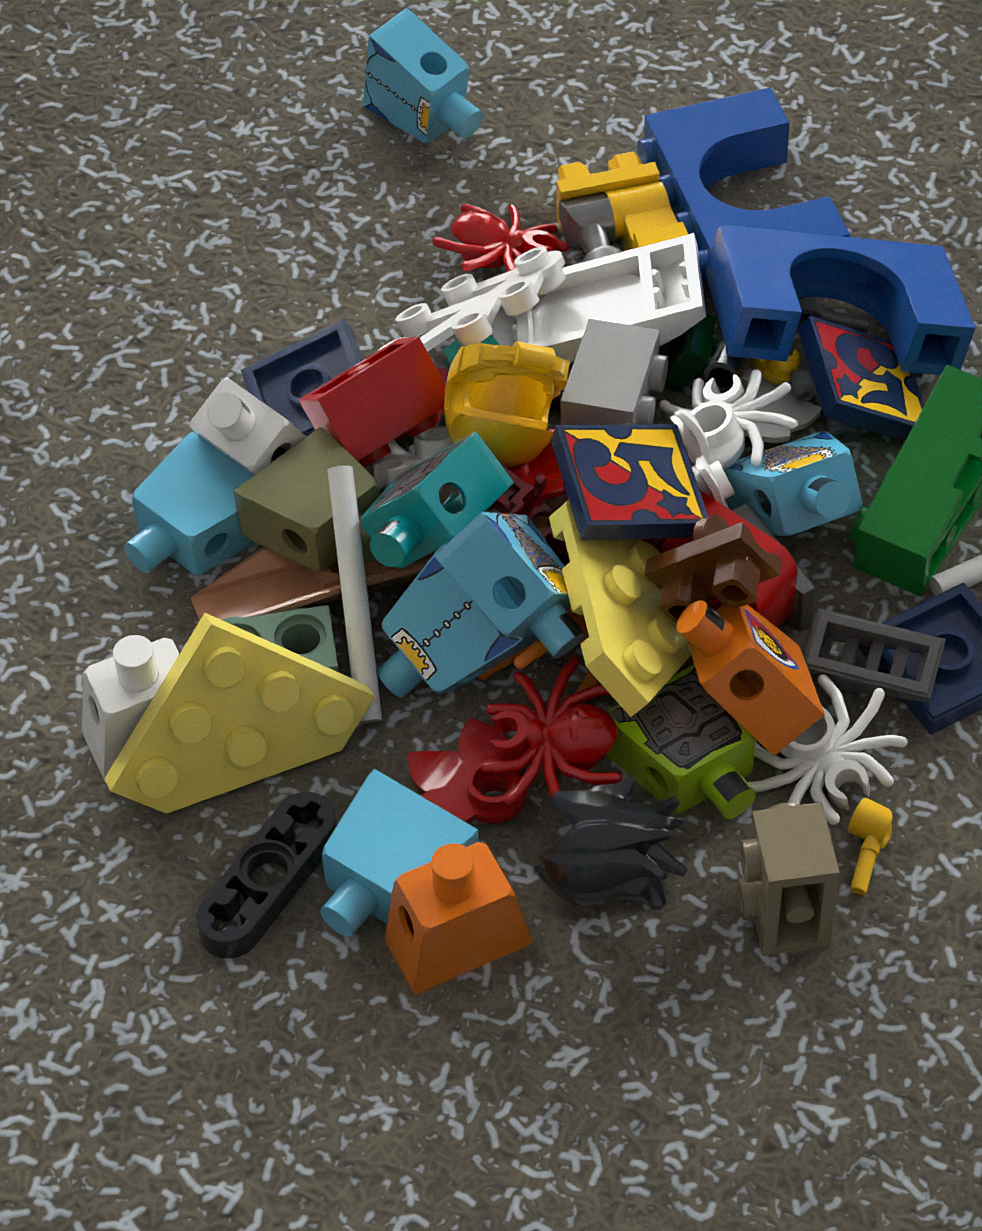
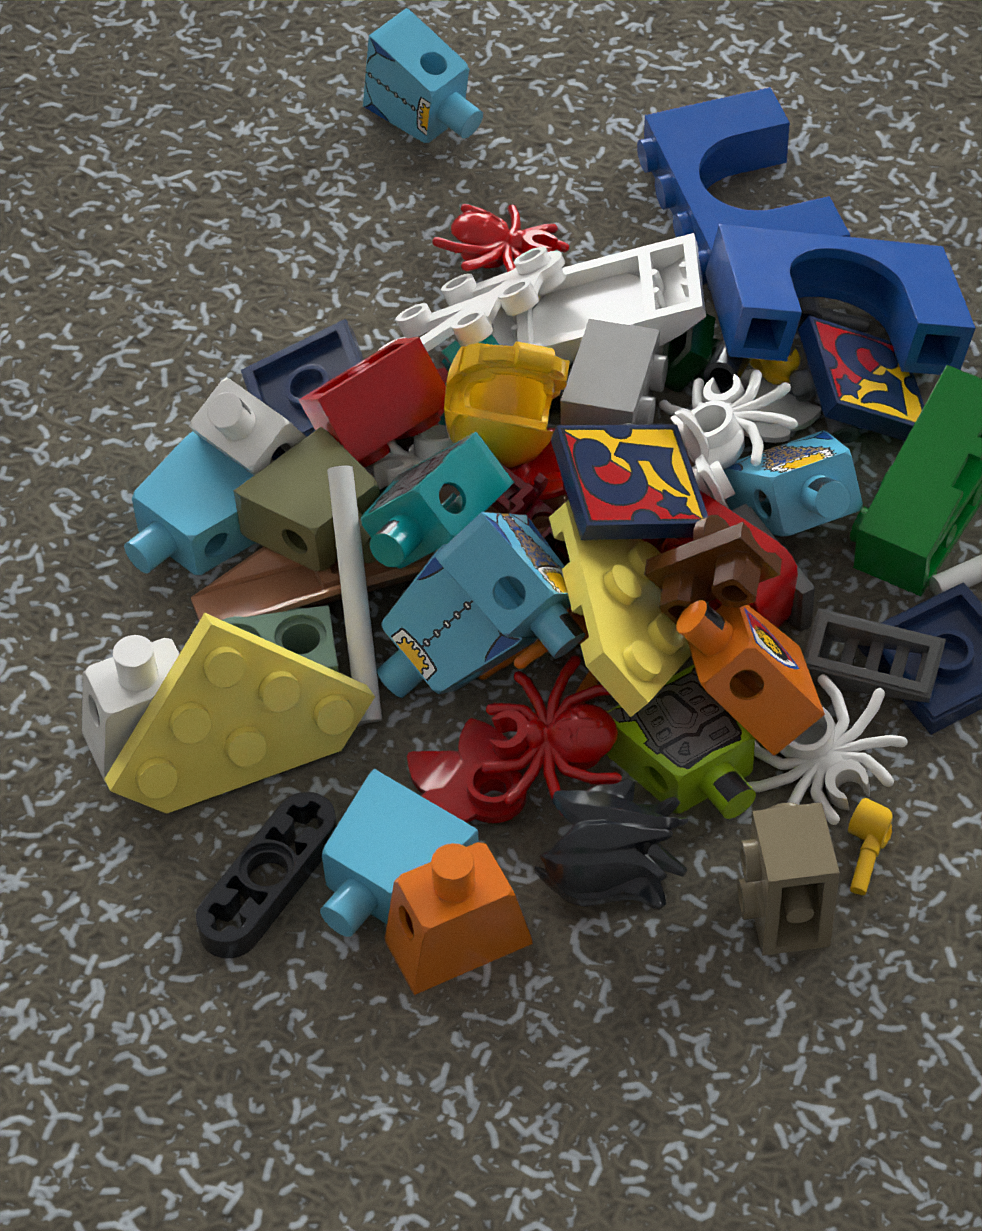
yellow hips [556,151,689,263] -> none

